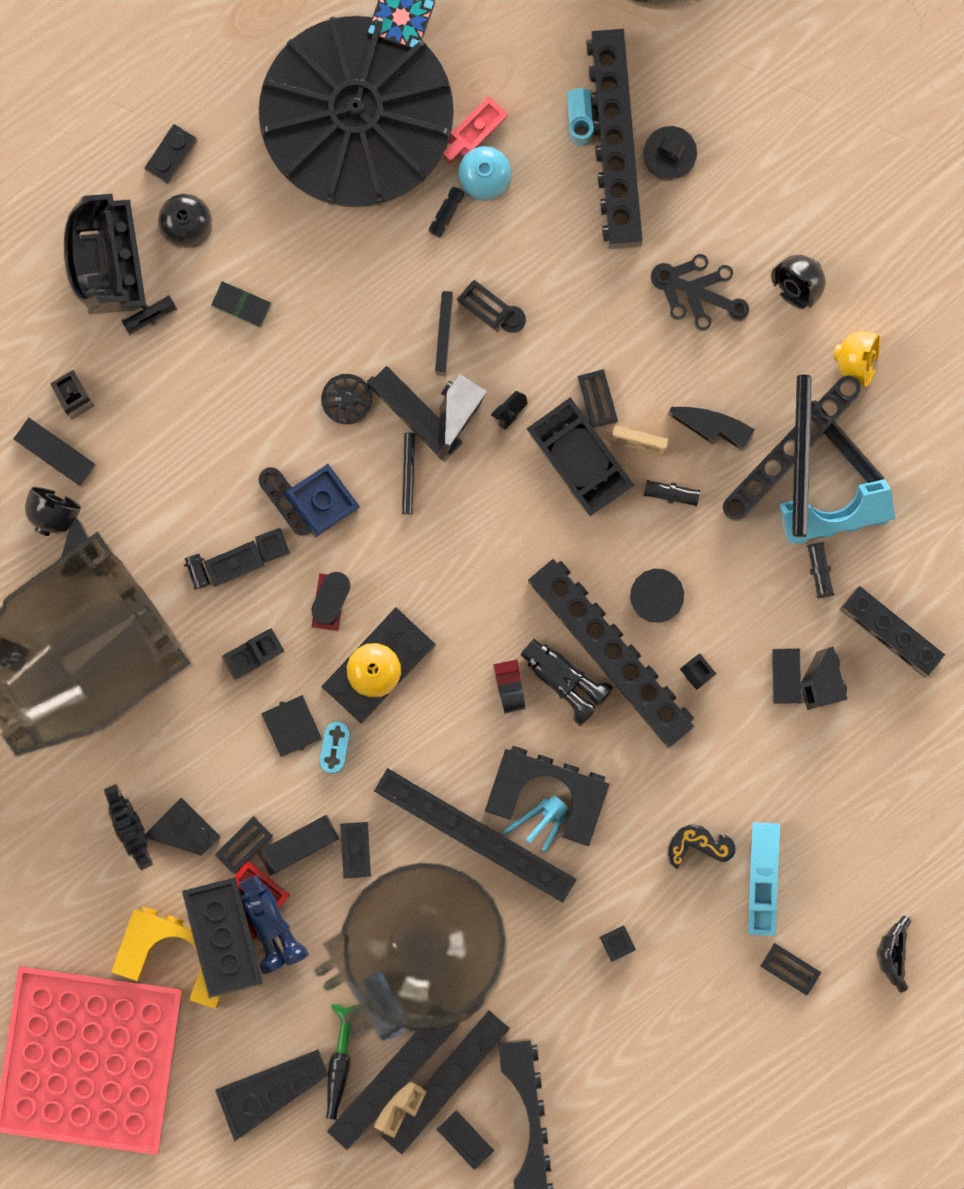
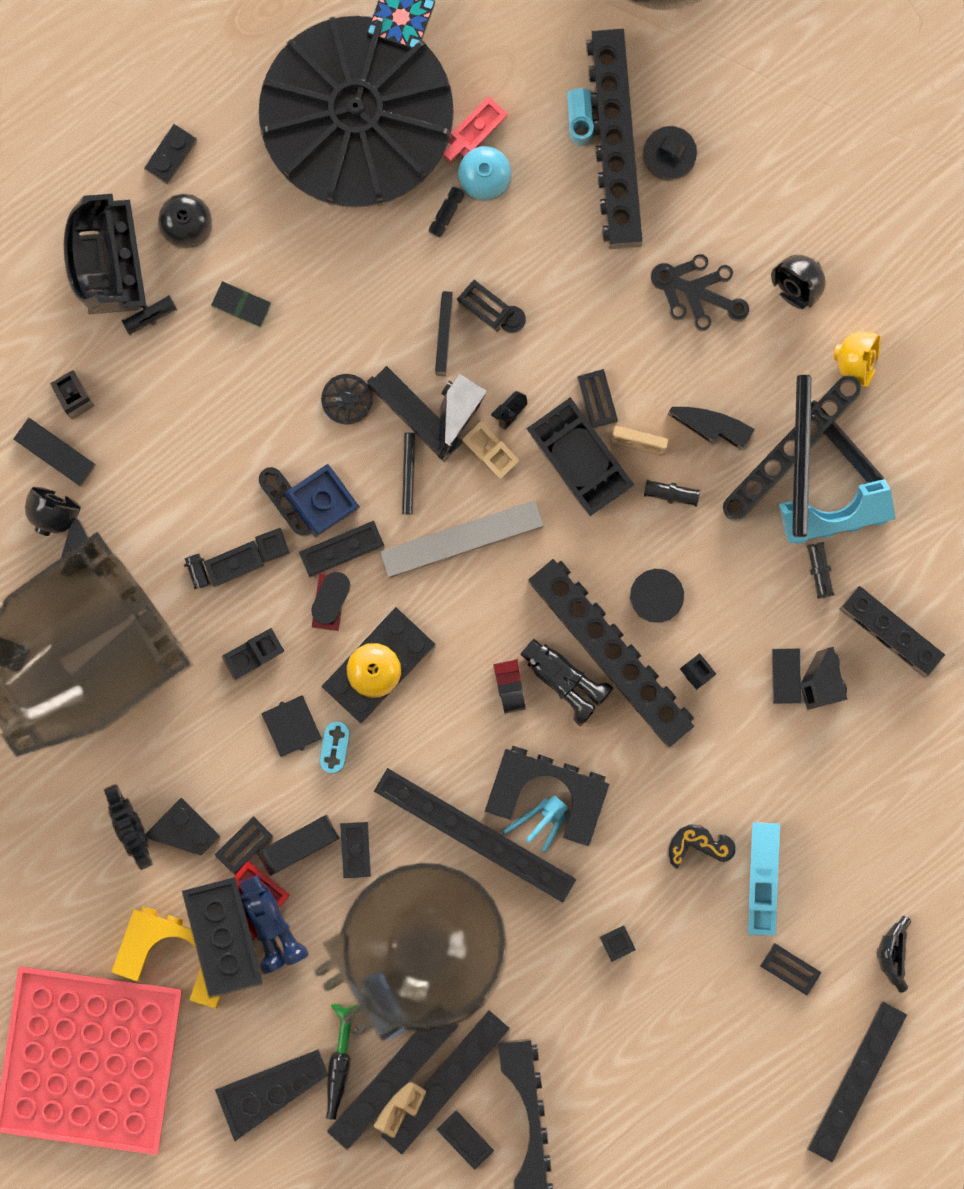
none -> black tile [299,521,385,578]
none -> light grey tile [380,500,544,578]
none -> tan slope [460,420,520,479]
none -> black plate [807,1001,907,1162]

